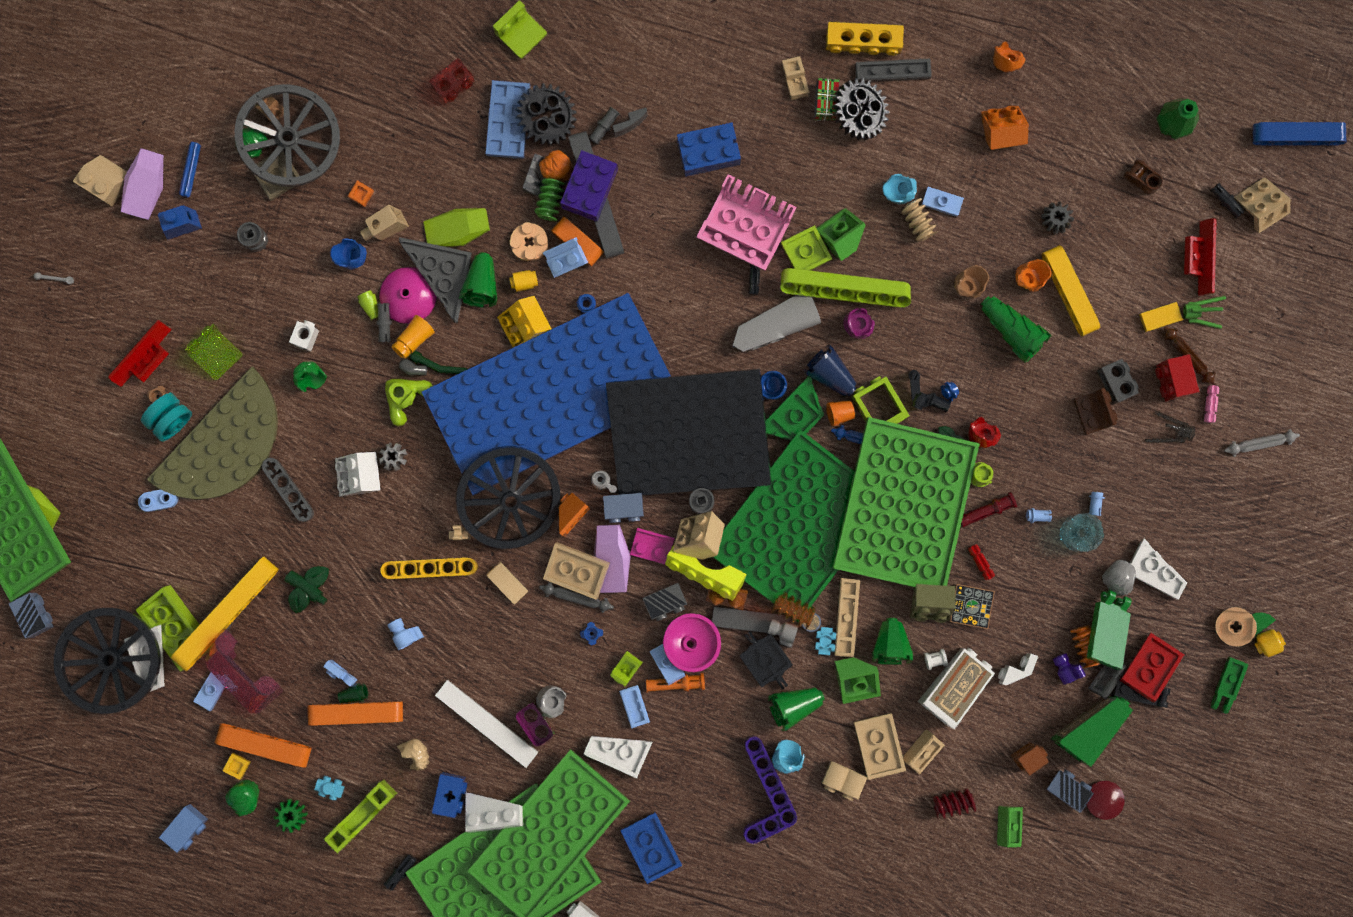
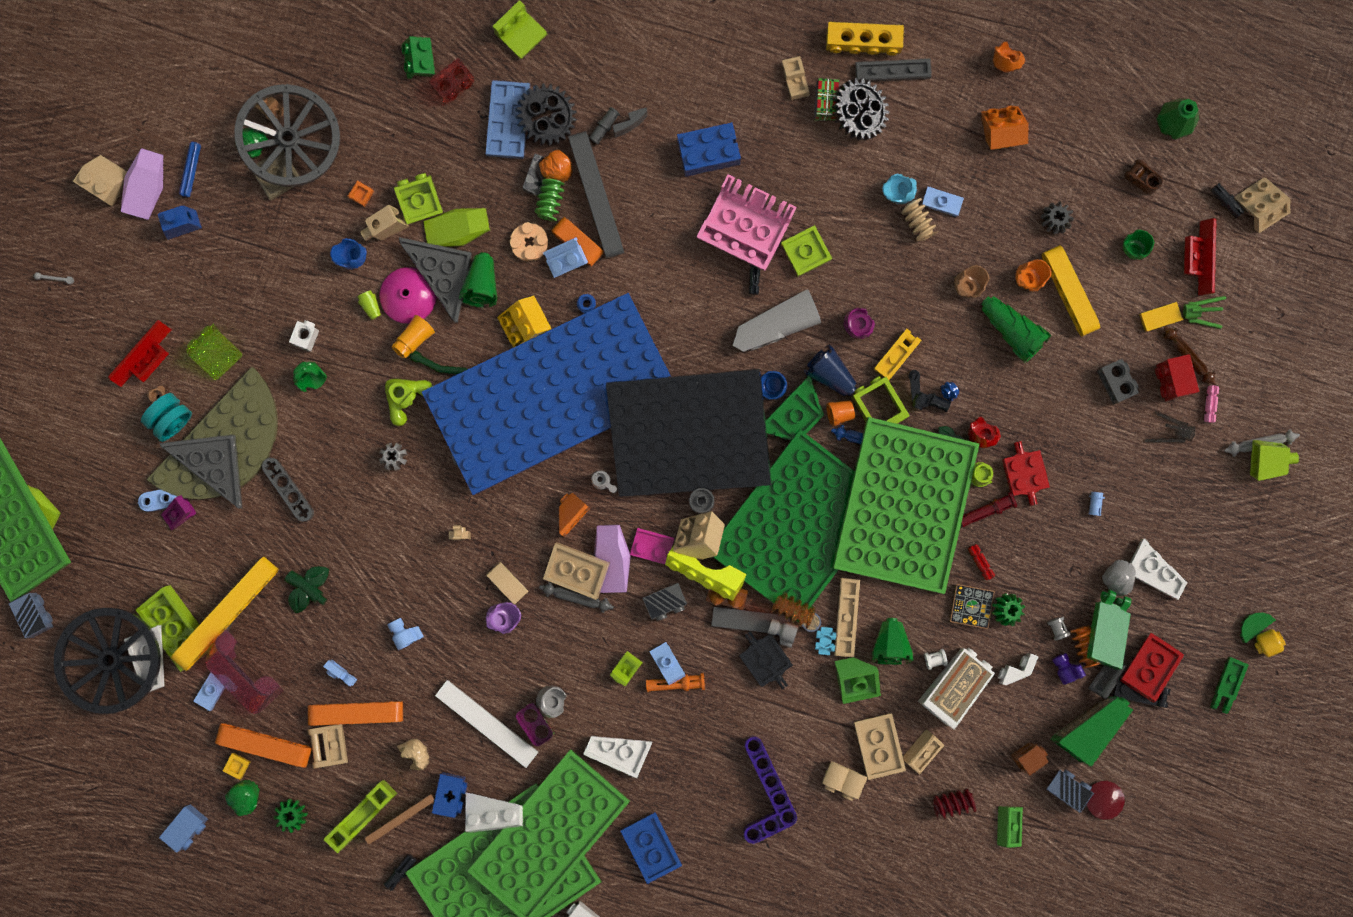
dark grey wheel [237,222,268,252] -> none
medium azure piece [315,776,345,800] -> none
white slope [335,452,380,496] -> none
dark green cone [338,683,369,703] -> none
dark grey pin [376,303,392,342] -> none
yellow beam [380,558,478,579] -> none
dark grey arm [399,359,427,375] -> none
black wheel [455,446,560,549] -> none
yellow brick [509,270,538,292] -> none
dark purple brick [560,150,618,222] -> none
blue plate [580,622,603,645] -> none
sand blue brick [603,493,644,523] -> none
light blue plate [619,685,650,728] -> none
dark pink dish [663,614,721,672] -> none
green cone [768,687,825,731] -> none
medium azure hair [772,740,804,774] -> none
lime beam [780,268,911,307] -> none
bright green slope [816,208,866,261] -> none
olive slope [910,584,956,623] -> none
light blue pin [1026,508,1052,523] -> none
clear light blue brick [1060,513,1104,552] -> none
reddish brown bracket [1073,388,1117,435] -> none
light nougat plate [1215,607,1257,647] -> none
blue beam [1253,122,1347,146] -> none
none -> dark grey tile [160,435,243,509]
none -> magenta slope [161,495,196,530]
none -> tan plate [307,724,348,768]
none -> medium nougat tile [364,792,436,844]
none -> lime plate [394,173,443,224]
none -> green bracket [401,36,435,79]
none -> medium lavender hair [486,602,521,634]
none -> yellow plate [873,329,922,380]
none -> green gear [991,593,1025,626]
none -> red plate [1002,441,1050,506]
none -> light grey bush [1047,616,1070,641]
none -> green hair [1122,229,1155,260]
none -> lime torso [1250,440,1299,481]

